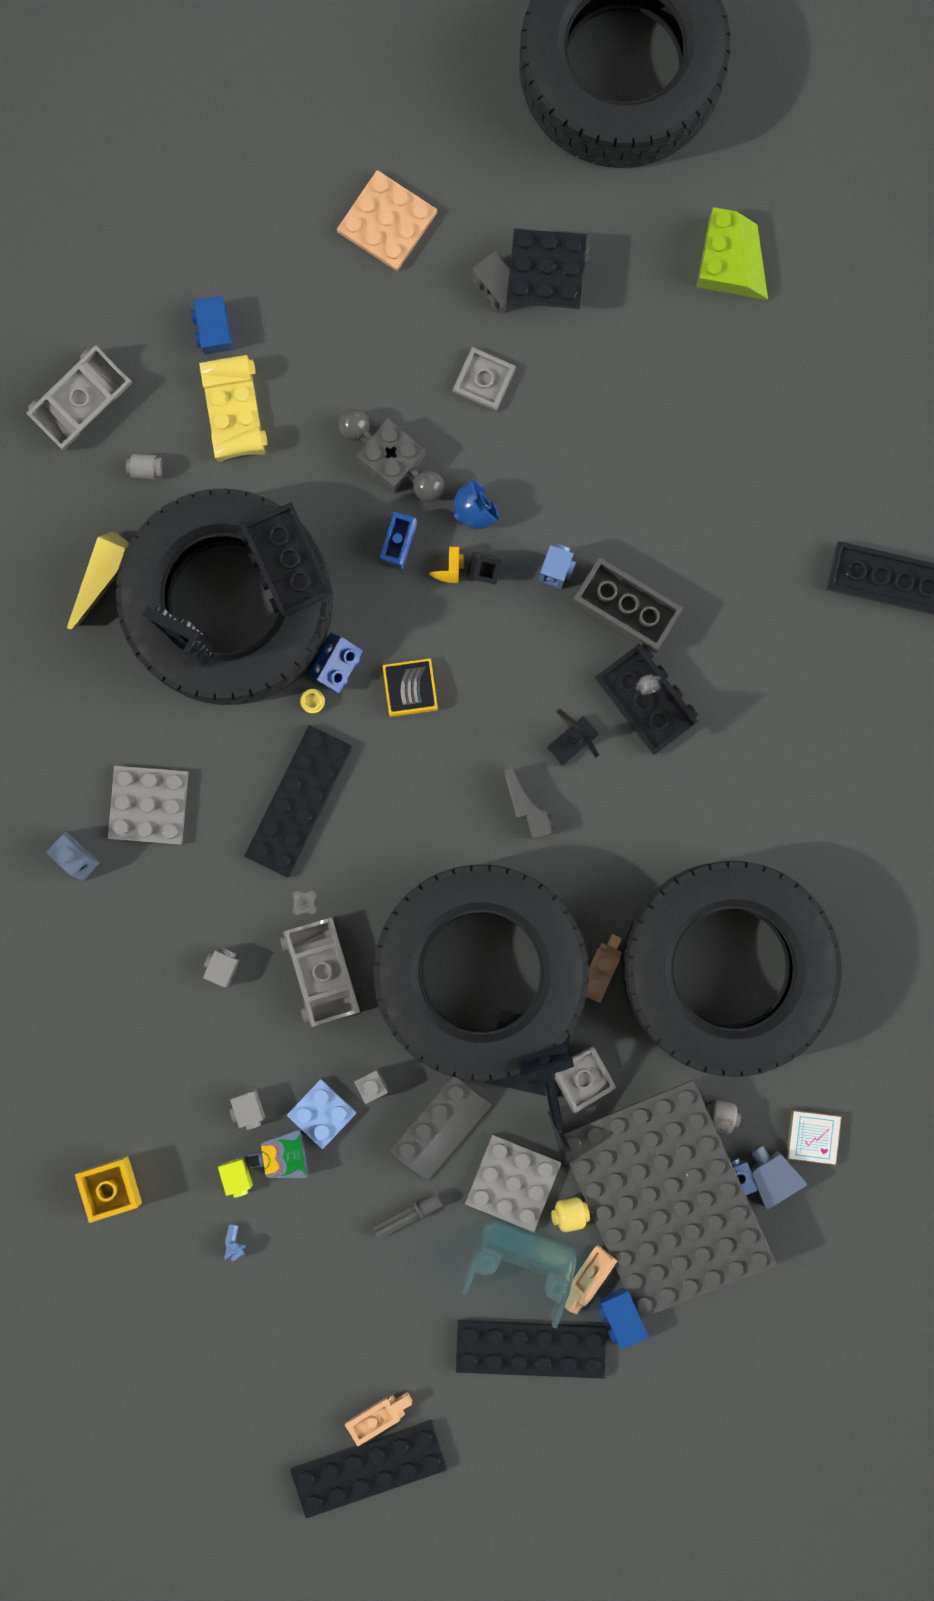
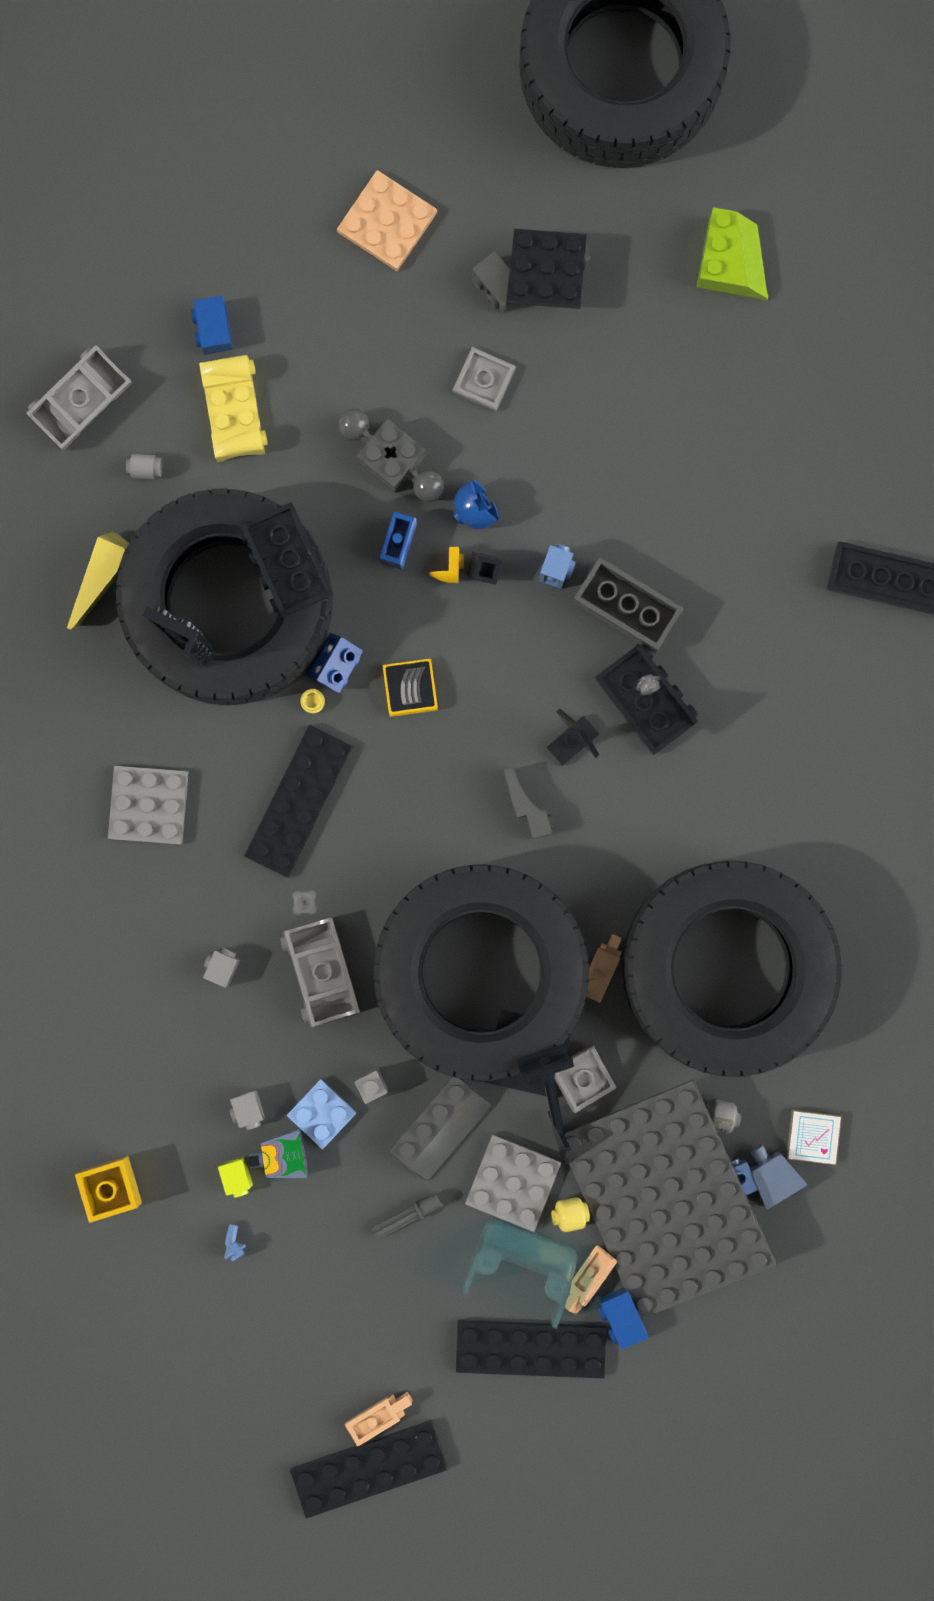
sand blue torso [46,831,100,881] -> none

